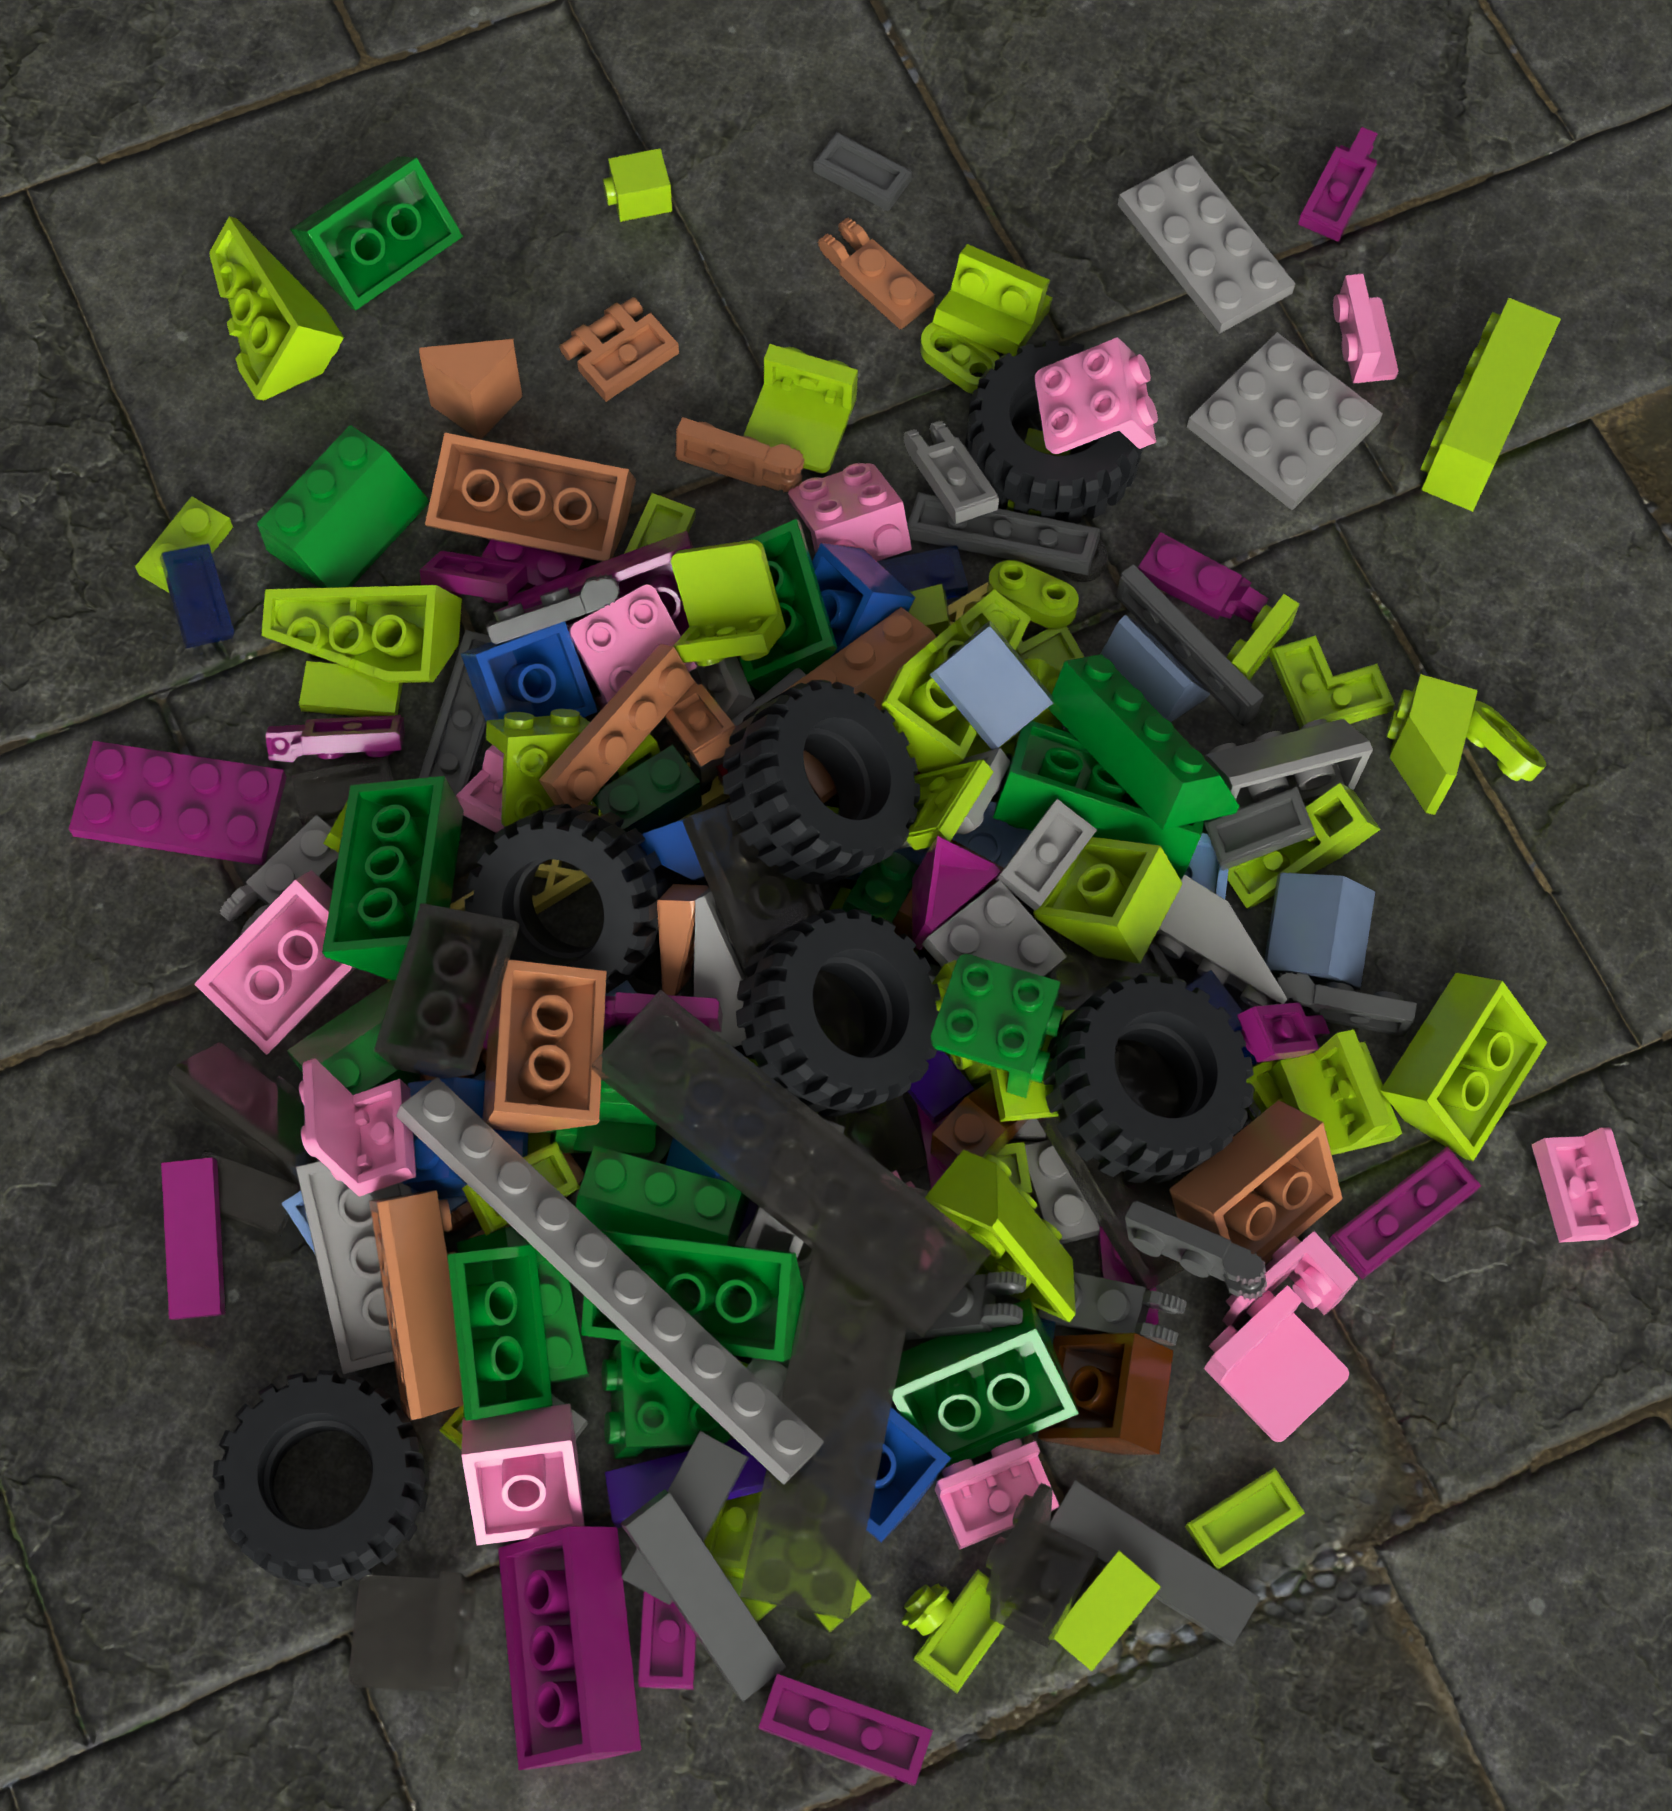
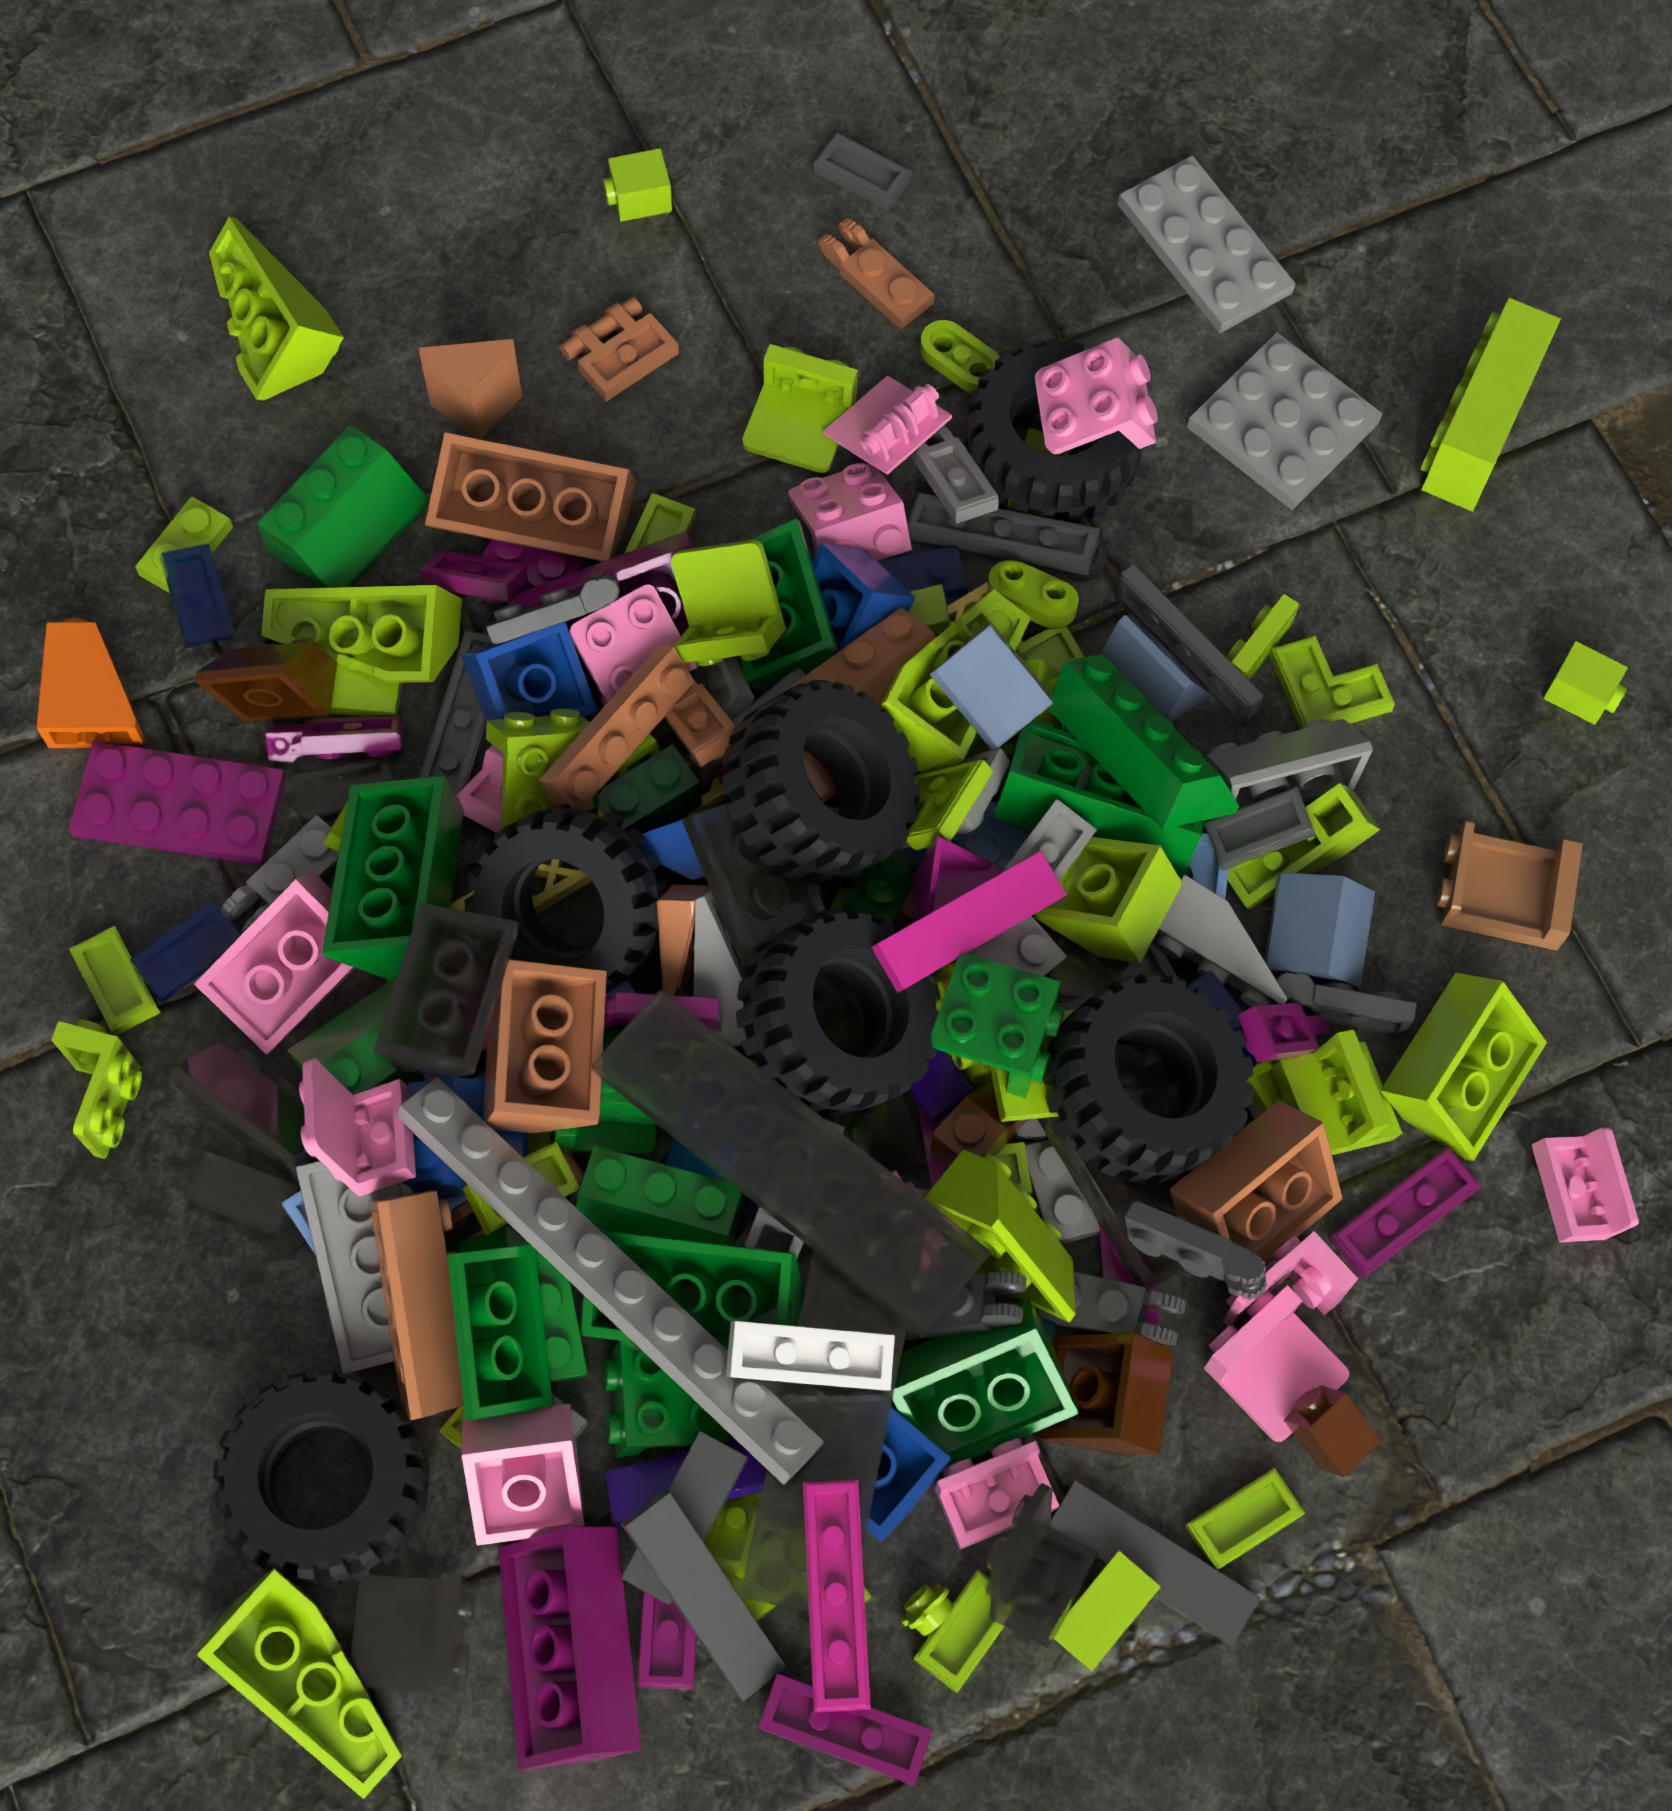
magenta tile [161,1157,226,1320] -> none
green slope [290,156,463,311] -> none
nougat hinge [676,417,804,492] -> none
lime bracket [933,244,1053,357] -> none
magenta hinge [1138,532,1269,624] -> none
magenta hinge [1298,127,1378,242] -> none
bright pink bracket [1333,274,1398,384] -> none
lime slope [1386,674,1478,815] -> none
lime plate [1466,701,1546,781] -> none
none -> orange slope [36,618,146,748]
none -> lime bracket [51,1020,142,1159]
none -> lime tile [69,926,161,1036]
none -> clear blue plate [130,901,240,1003]
none -> reddish brown slope [195,639,337,723]
none -> lime wedge [197,1567,402,1799]
none -> white plate [726,1321,895,1390]
none -> dark pink tile [803,1480,871,1713]
none -> bright pink hinge [823,375,953,475]
none -> dark pink tile [871,851,1066,993]
none -> reddish brown brick [1284,1385,1382,1477]
none -> medium nougat panel [1436,820,1583,951]
none -> lime brick [1543,641,1628,725]

